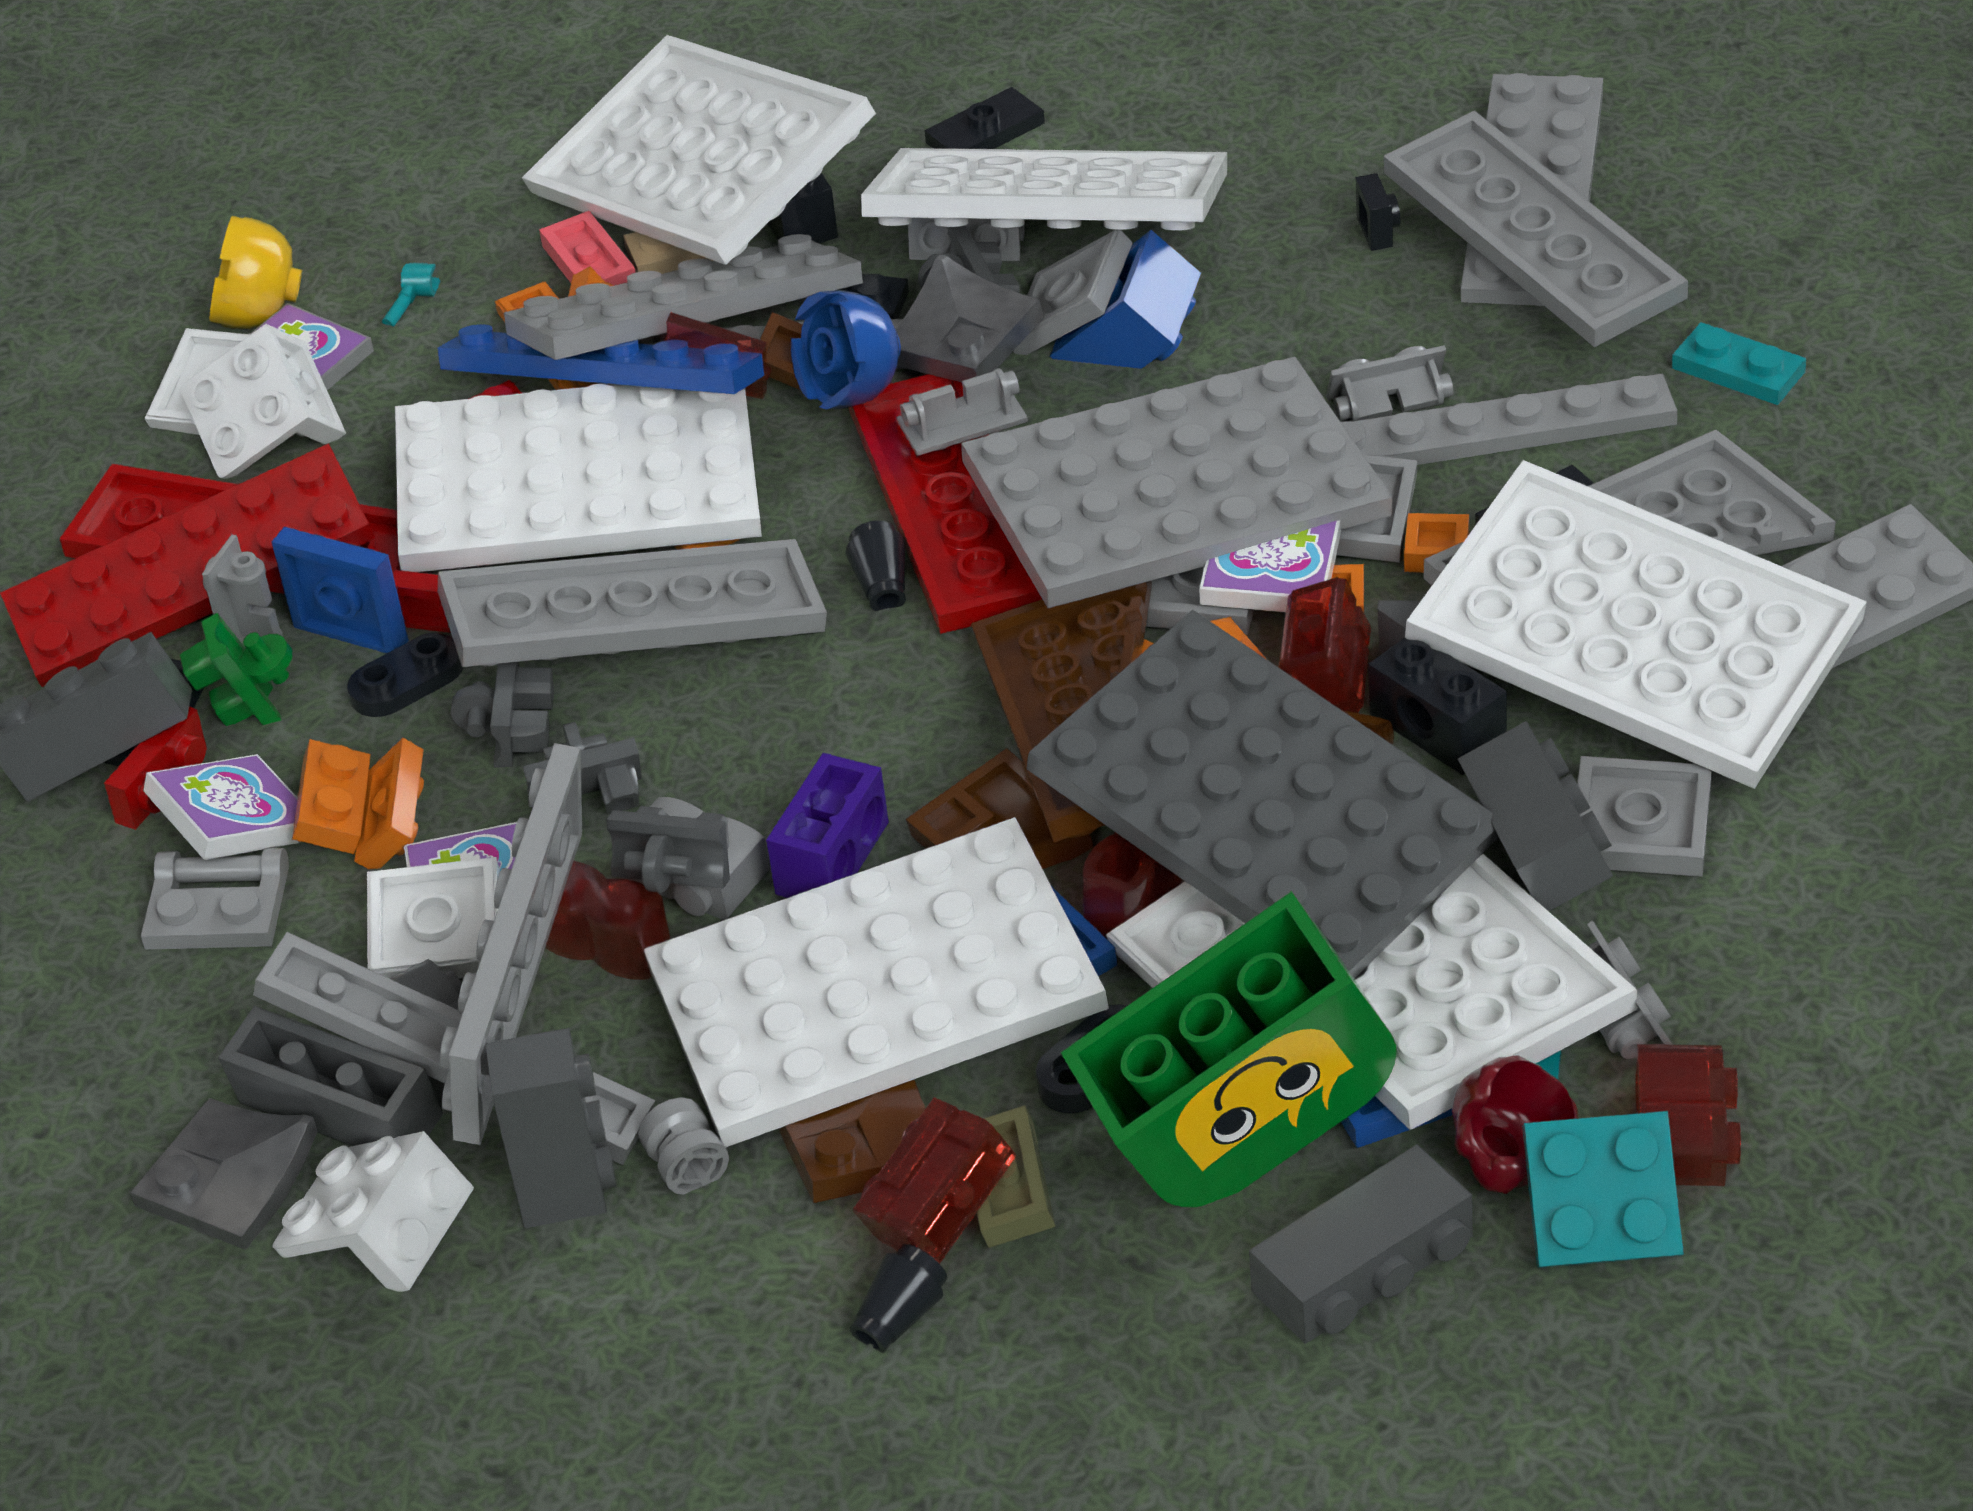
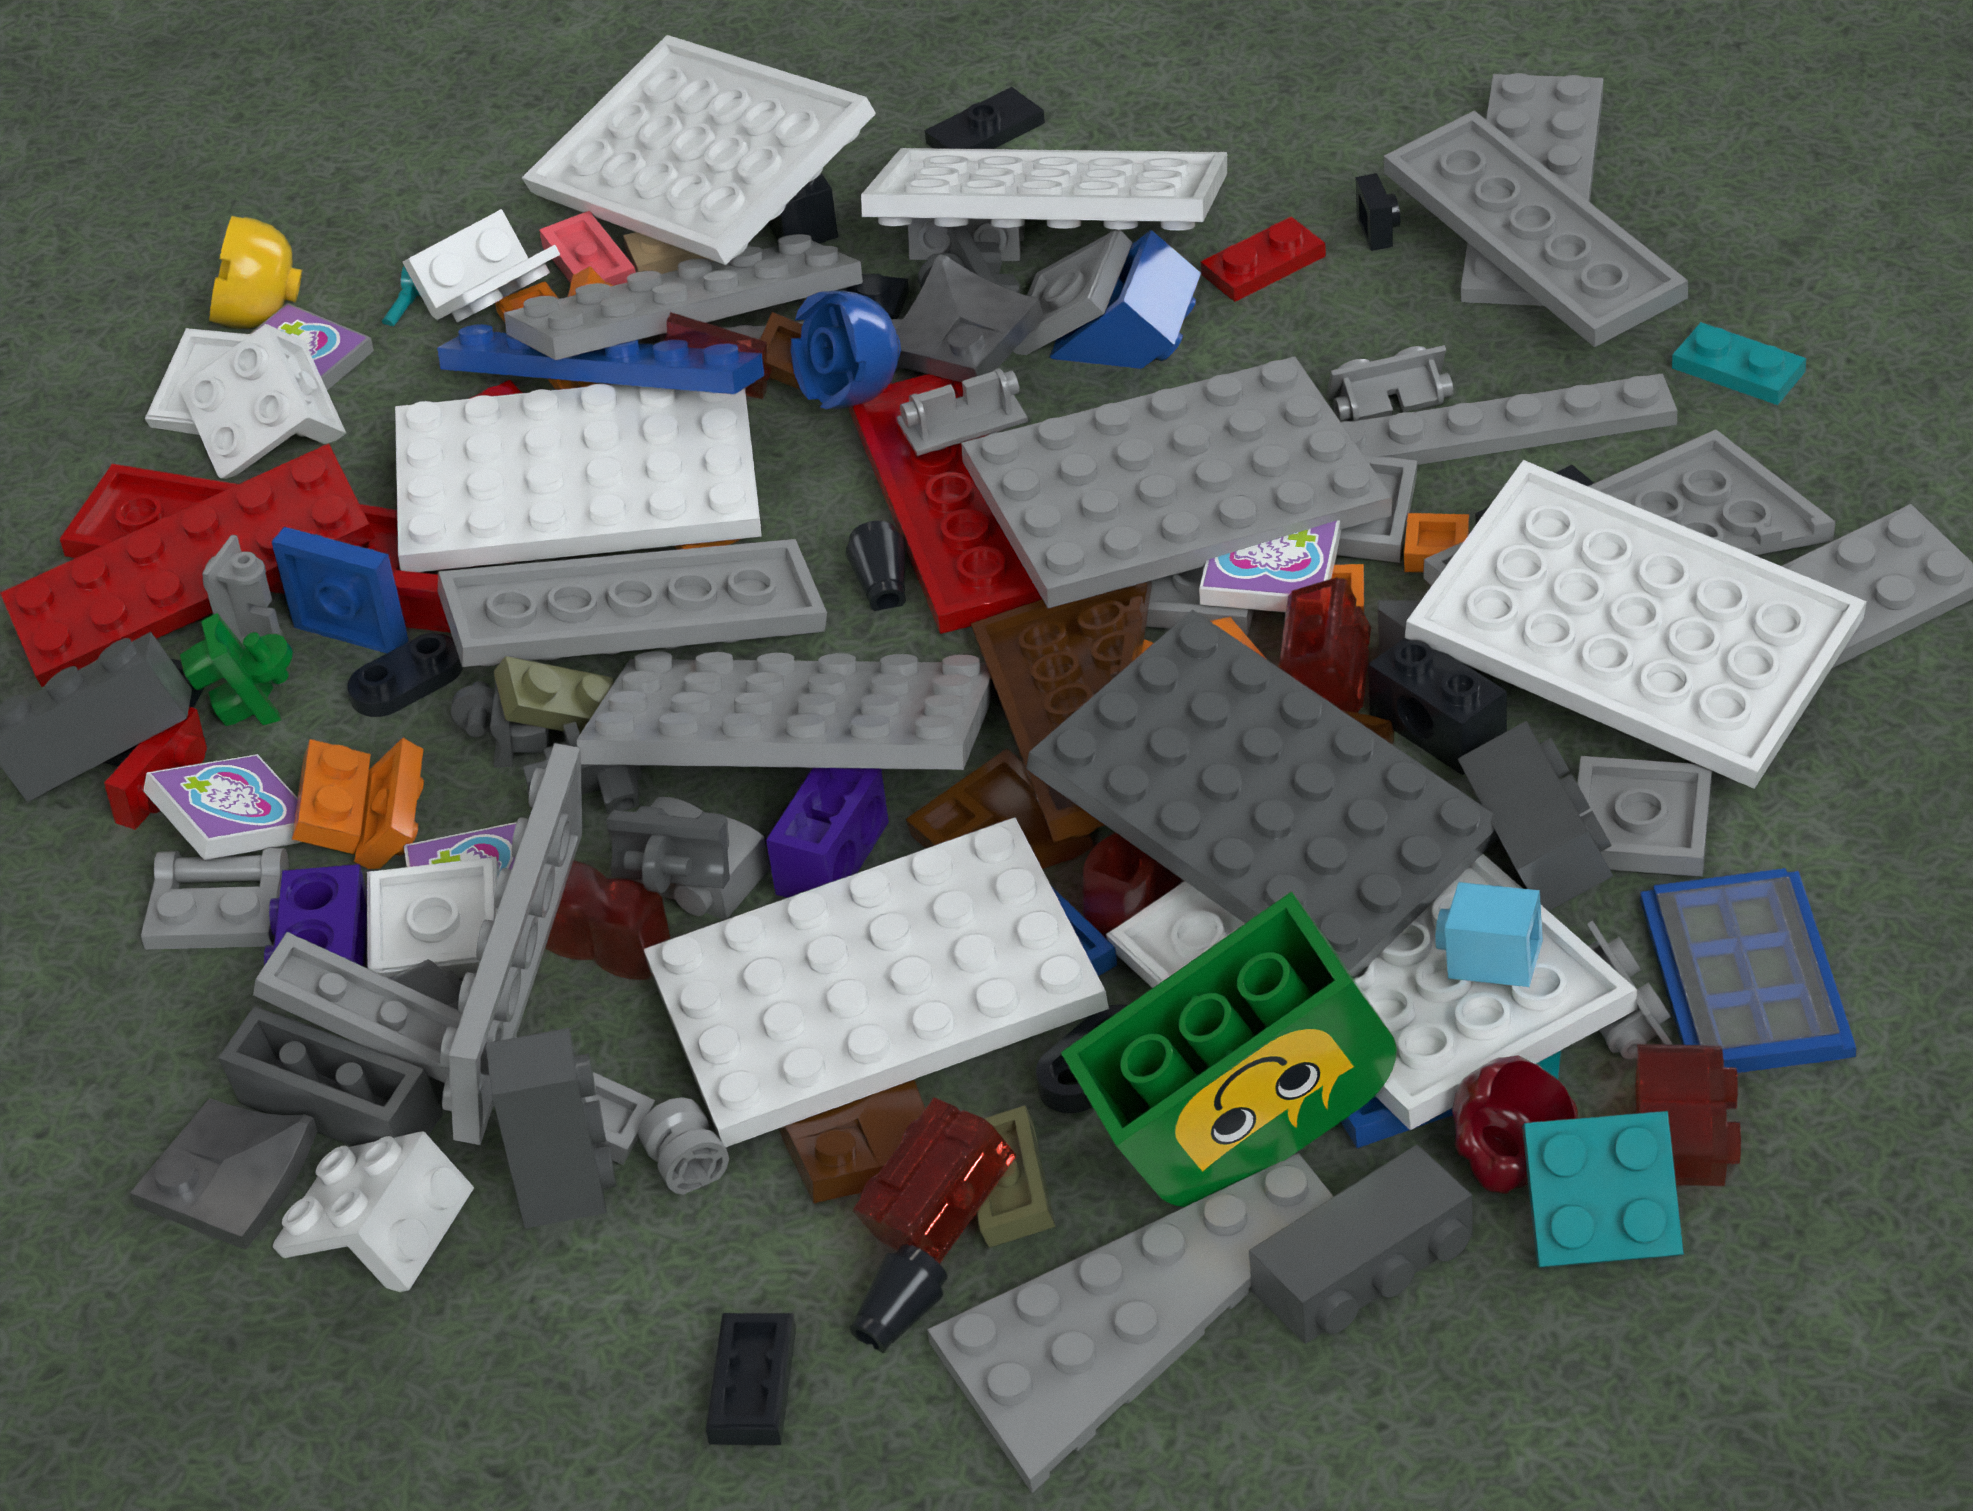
none -> dark purple brick [264,864,367,967]
none -> white bracket [402,209,560,322]
none -> olive plate [493,656,614,734]
none -> light grey plate [576,651,995,770]
none -> black plate [706,1313,796,1445]
none -> light grey wing [927,1153,1334,1493]
none -> red plate [1200,216,1326,302]
none -> medium azure brick [1435,882,1543,987]
none -> clear piece [1640,868,1856,1079]

